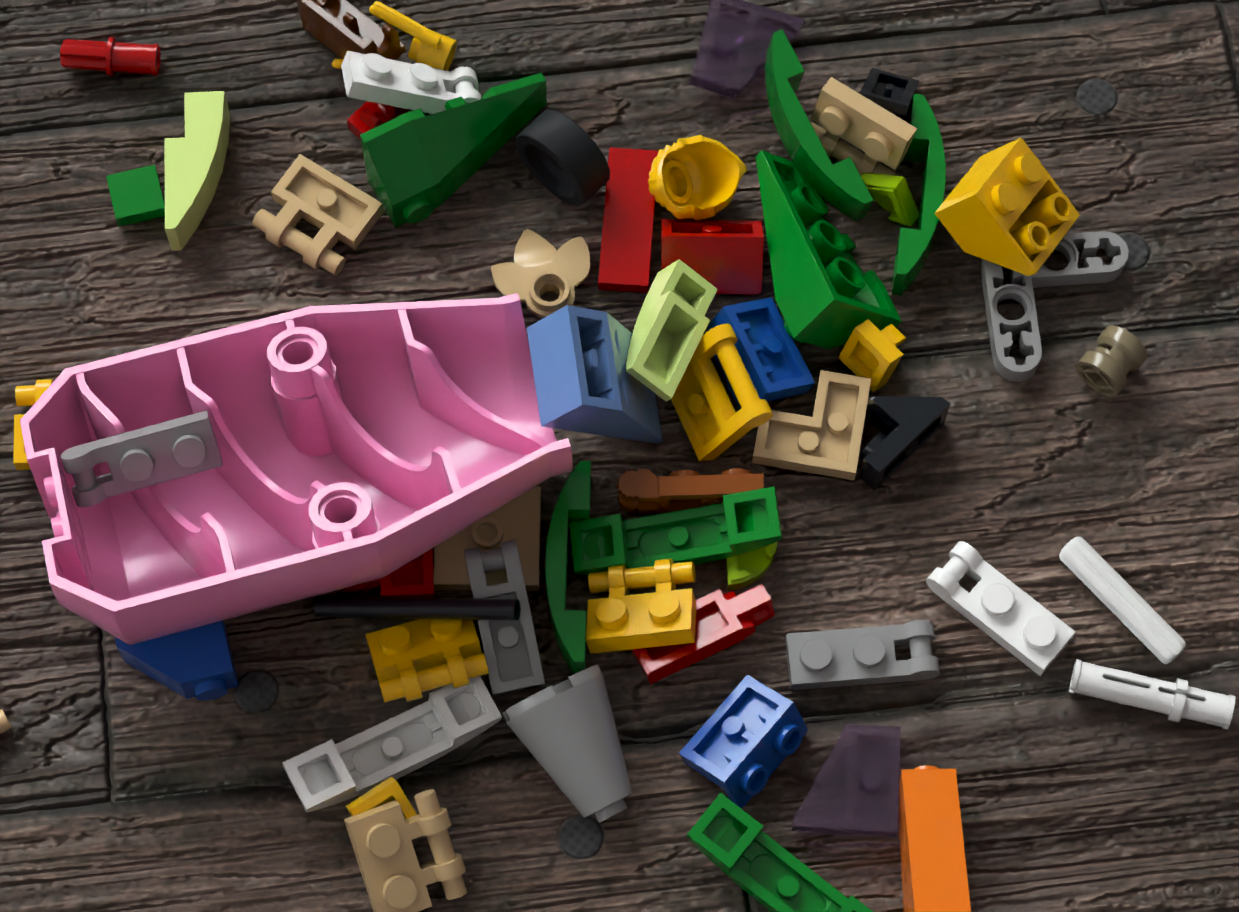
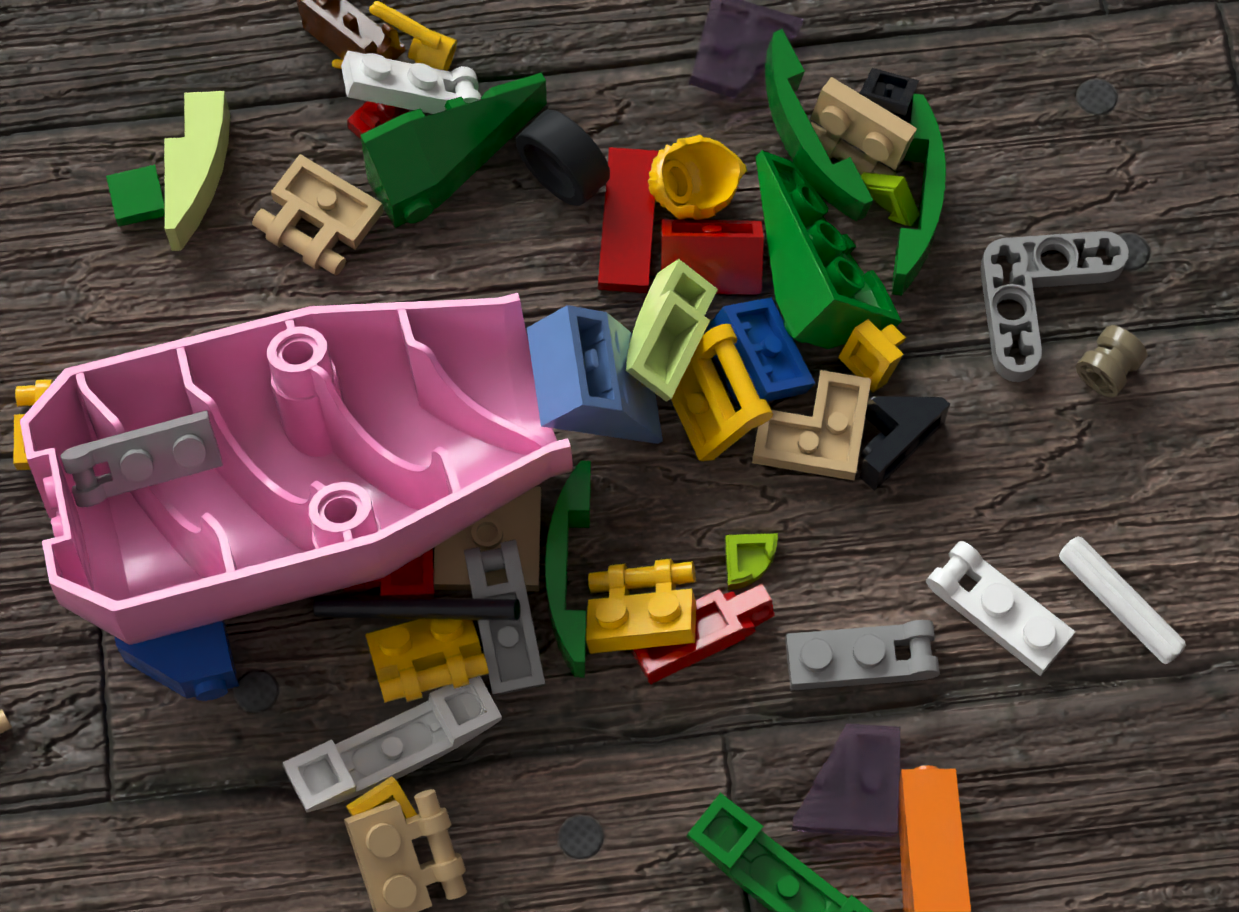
red axle [60,37,161,77] -> none
tan plate [491,229,590,318] -> none
light grey cone [502,664,633,823] -> none
green slope [569,486,783,575] -> none
dark orange hinge [617,468,764,514] -> none
blue bracket [679,675,808,808] -> none
yellow slope [934,137,1080,276] -> none
white pin [1069,659,1235,730] -> none

